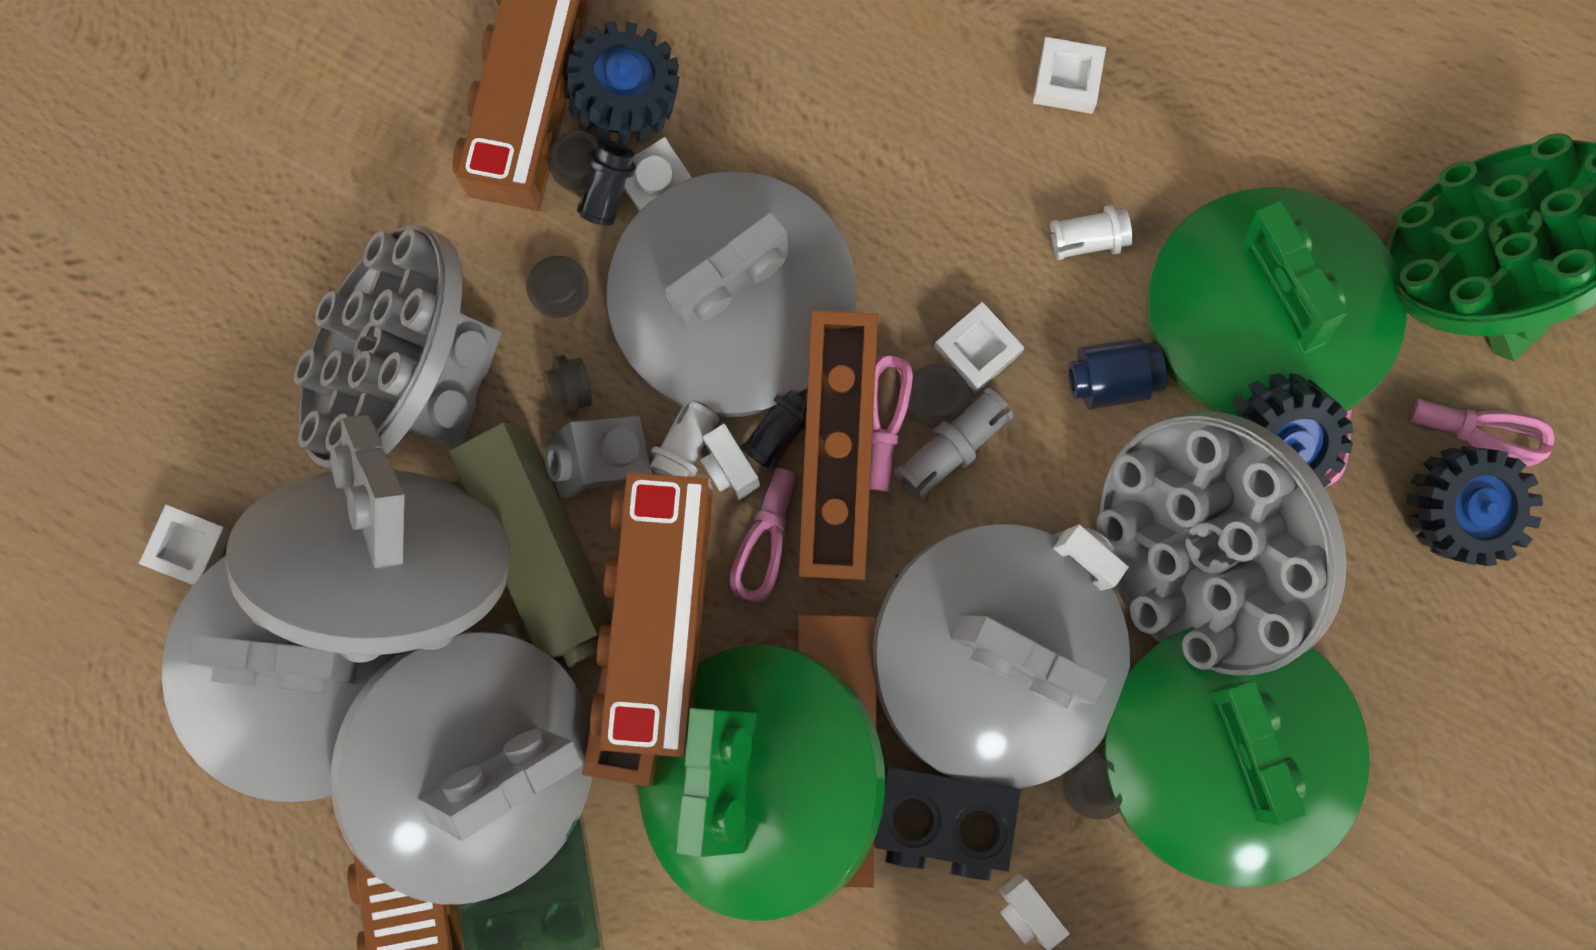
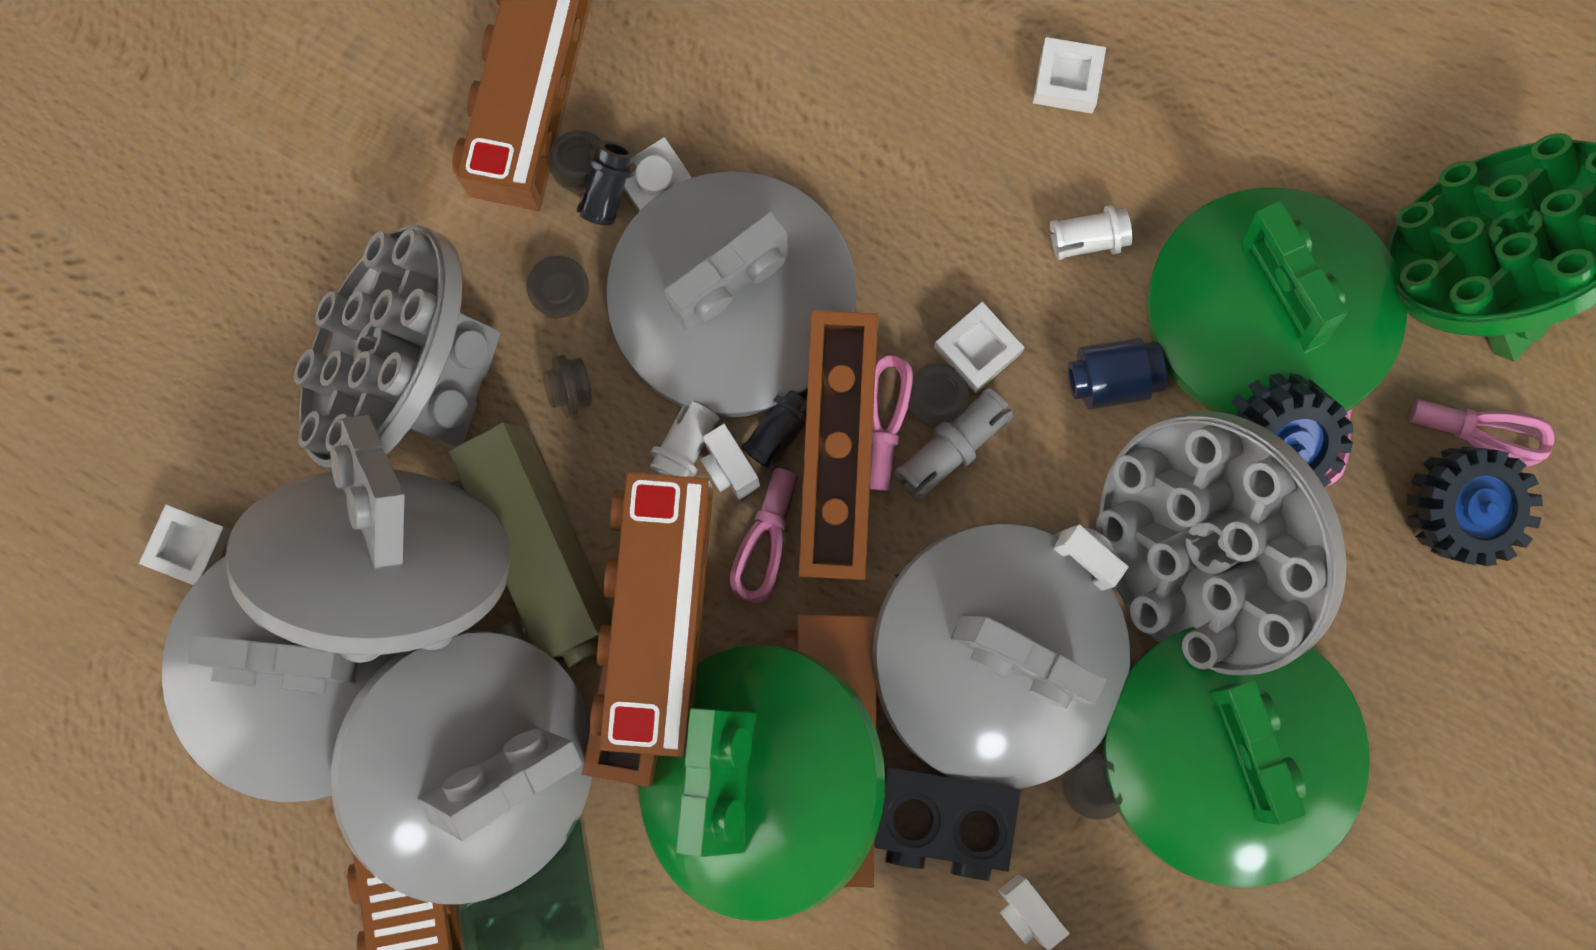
light grey bracket [545,416,652,498] -> none
black wheel [565,21,680,144] -> none

